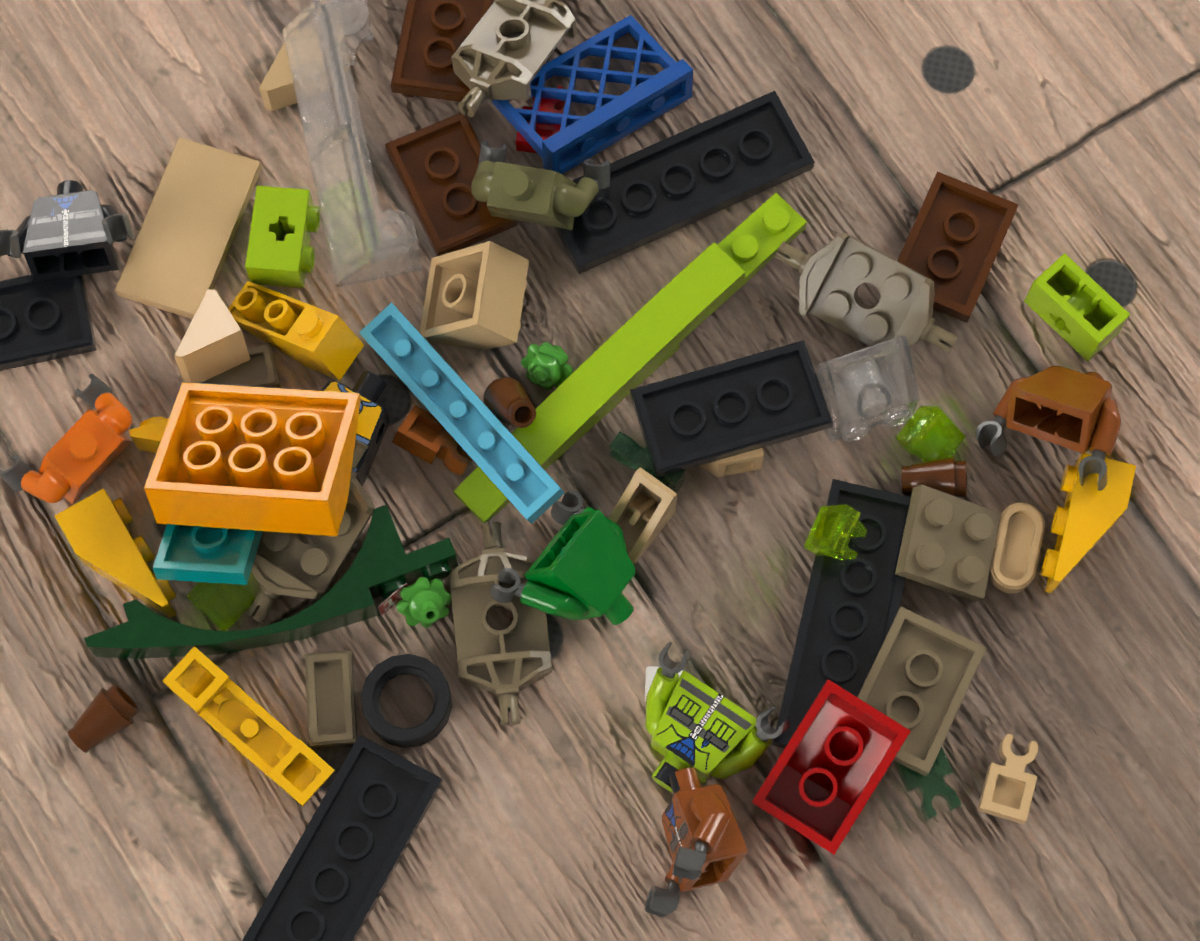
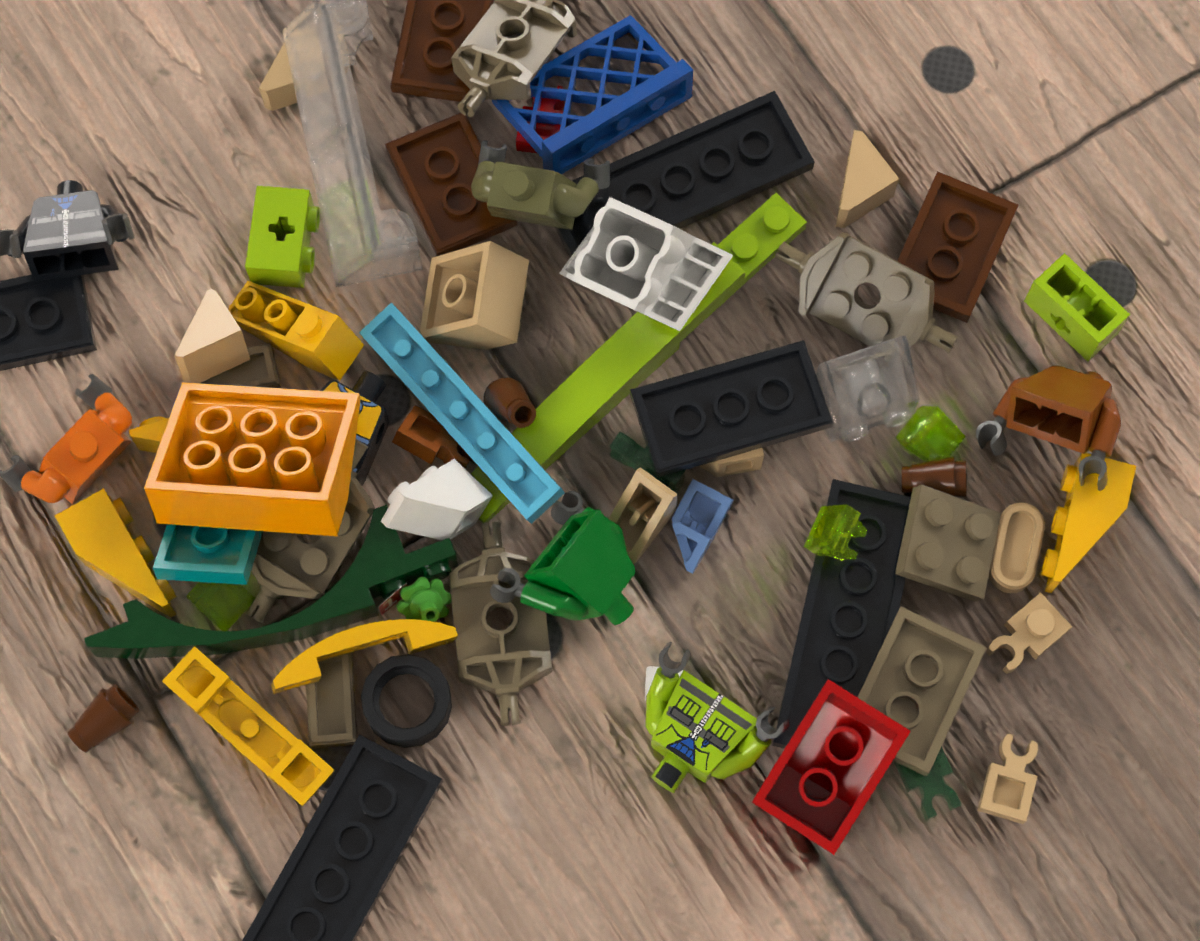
tan tile [115,137,262,319] -> none
bright green plant [521,342,573,390] -> none
dark orange torso [645,768,748,917] -> none
none -> yellow slope [271,619,458,694]
none -> white slope [381,459,493,540]
none -> white slope [559,197,733,331]
none -> medium blue slope [672,479,734,574]
none -> tan slope [835,130,899,228]
none -> tan plate [986,592,1072,674]

